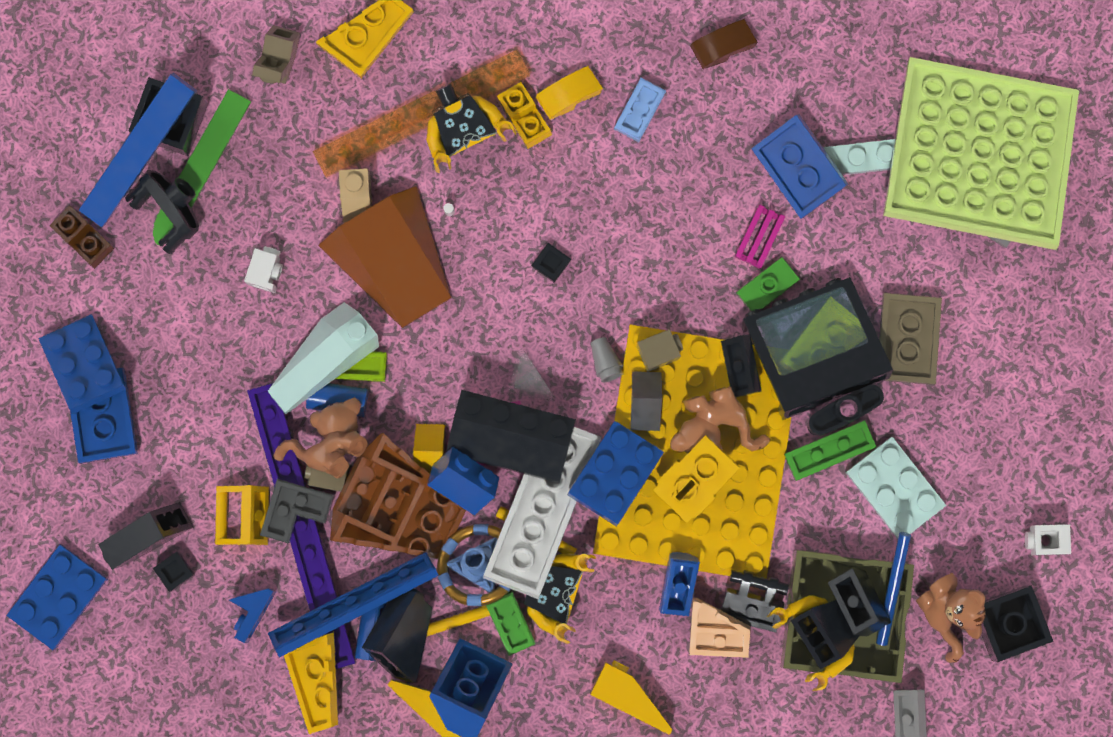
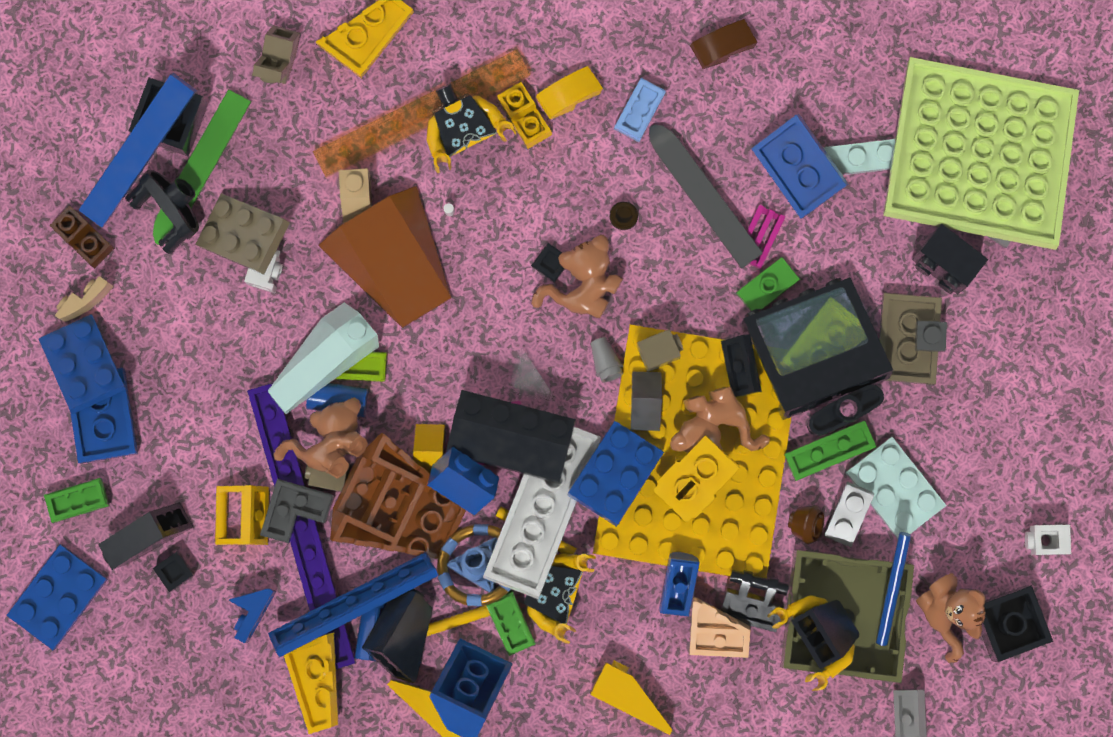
black brick [828,568,891,637] -> none
none -> bright green plate [44,478,110,523]
none -> tan slope [55,276,114,322]
none -> dark tan plate [195,193,290,275]
none -> nougat animal [531,234,624,318]
none -> dark brown plate [609,202,638,231]
none -> dark grey piece [649,124,763,269]
none -> reddish brown cone [788,505,824,545]
none -> plate [824,481,874,547]
none -> black brick [912,224,989,295]
none -> dark grey plate [915,321,947,352]

